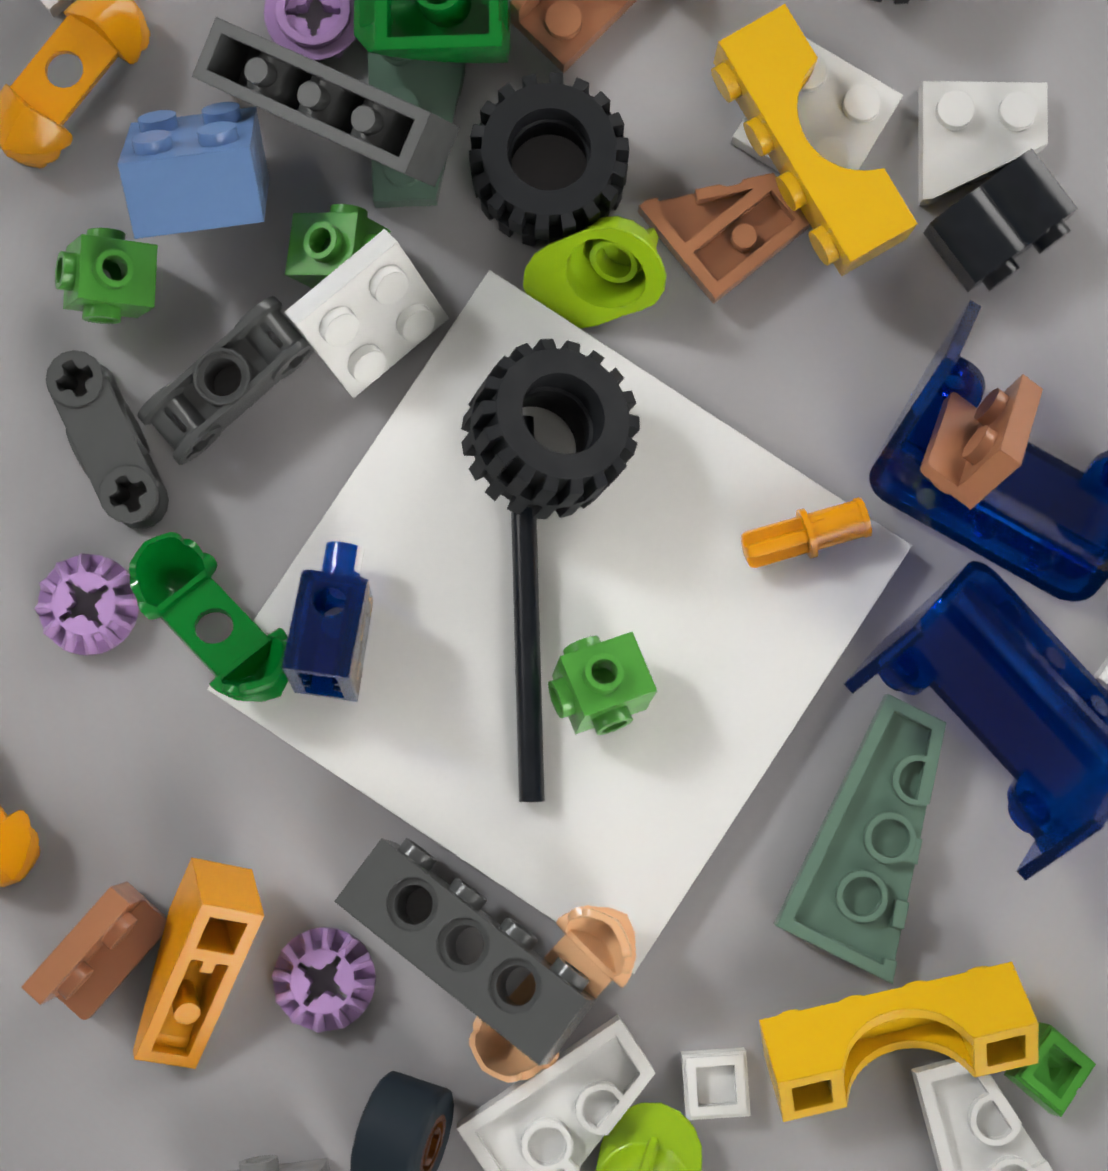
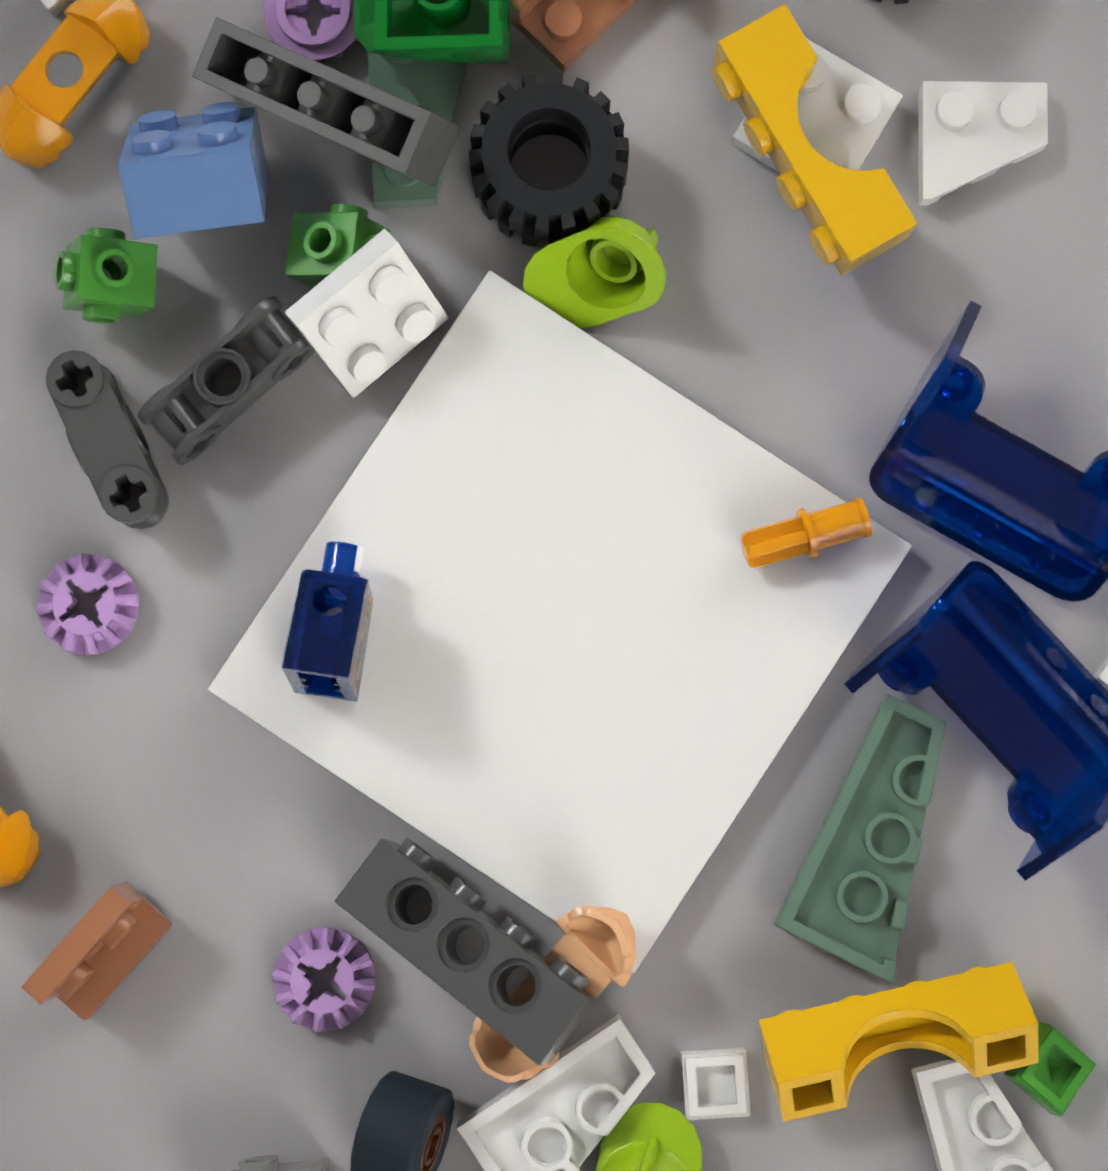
green piece [129,532,293,702] -> none
light orange slope [133,857,264,1069] -> none
black tyre [461,339,640,519] -> none
black bar [511,415,545,802] -> none
bright green brick [548,631,657,735] -> none
nougat wing [638,173,811,304] -> none
nougat bracket [920,374,1043,509] -> none
black brick [923,149,1078,292] -> none

